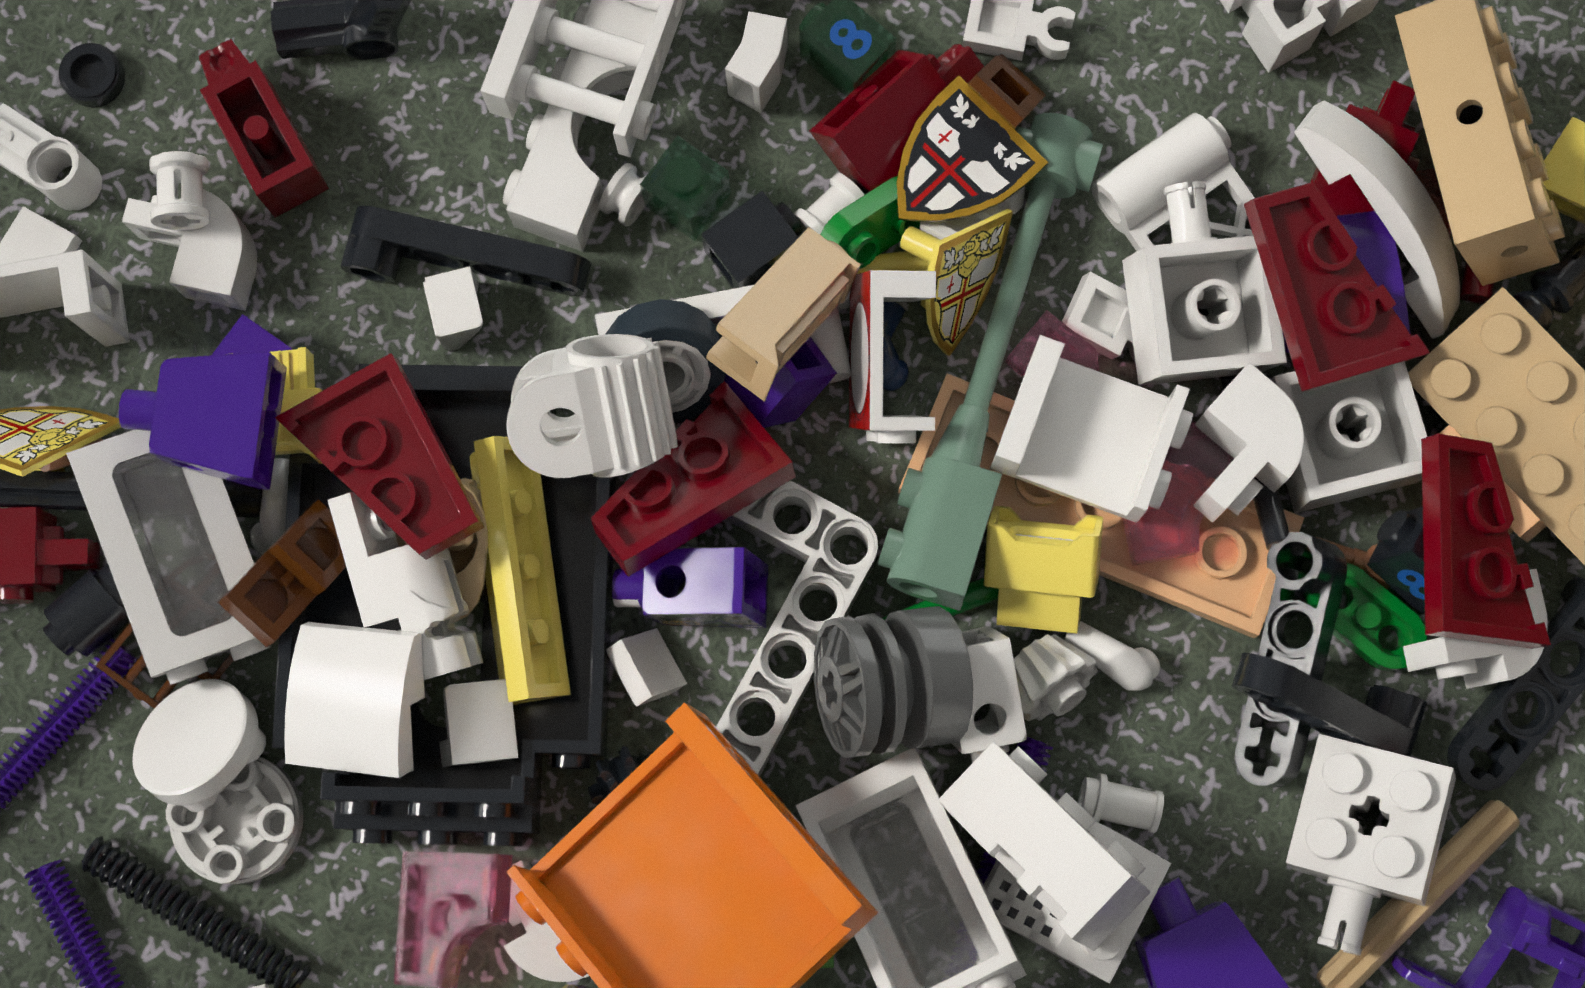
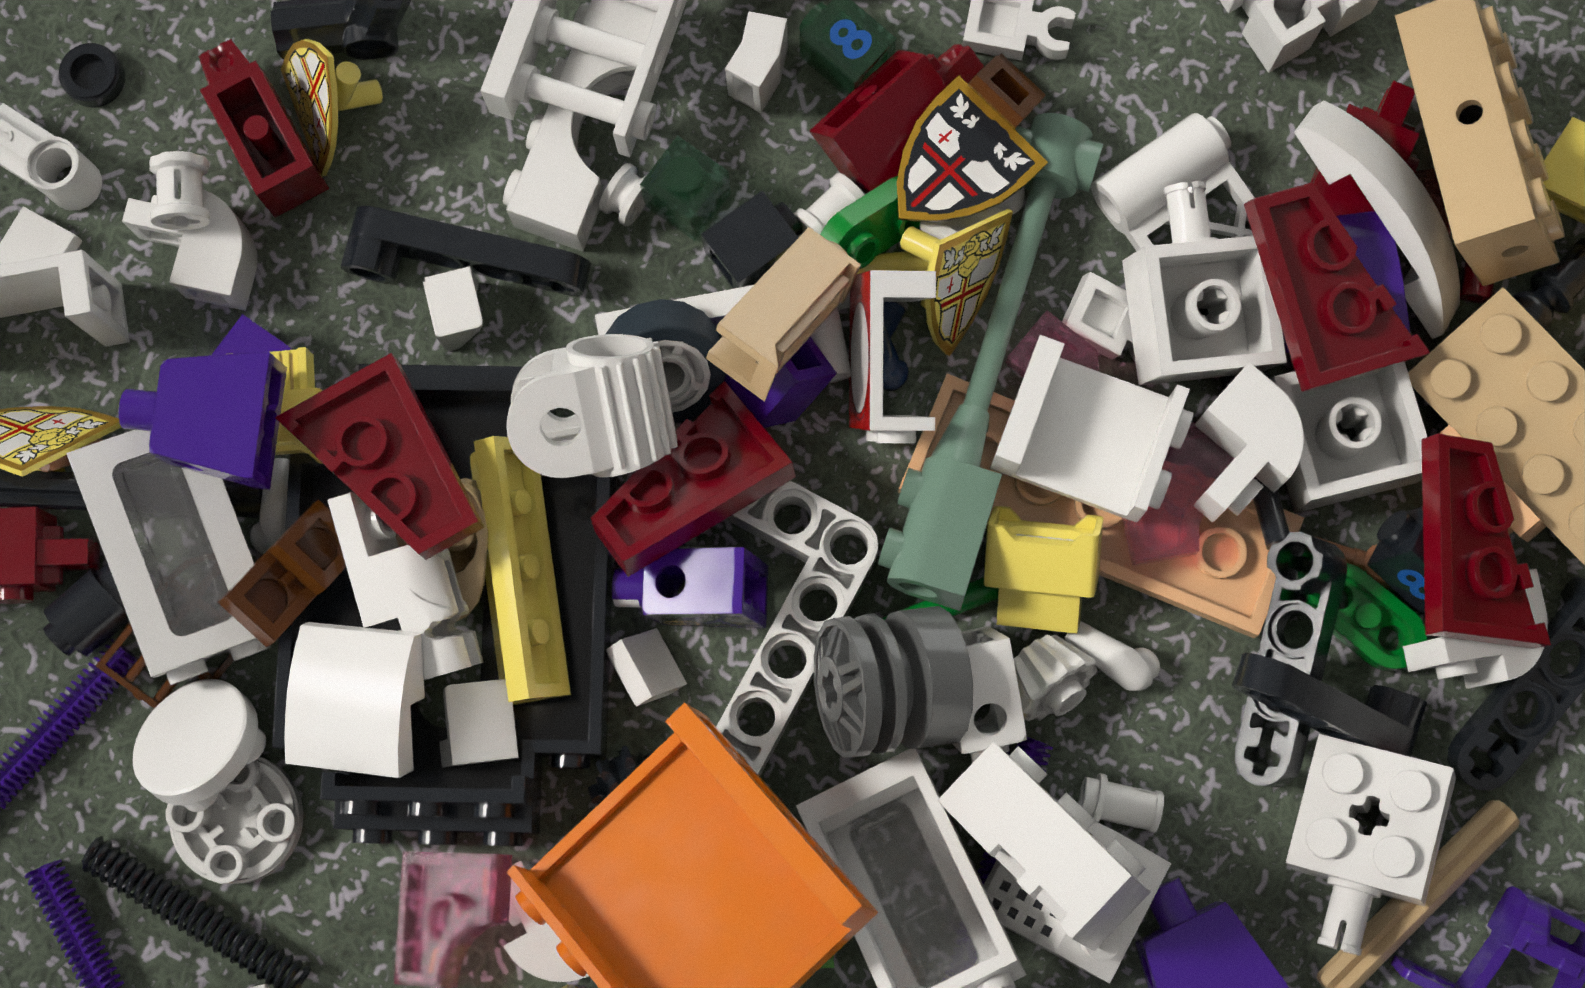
none -> shield [281,39,383,177]

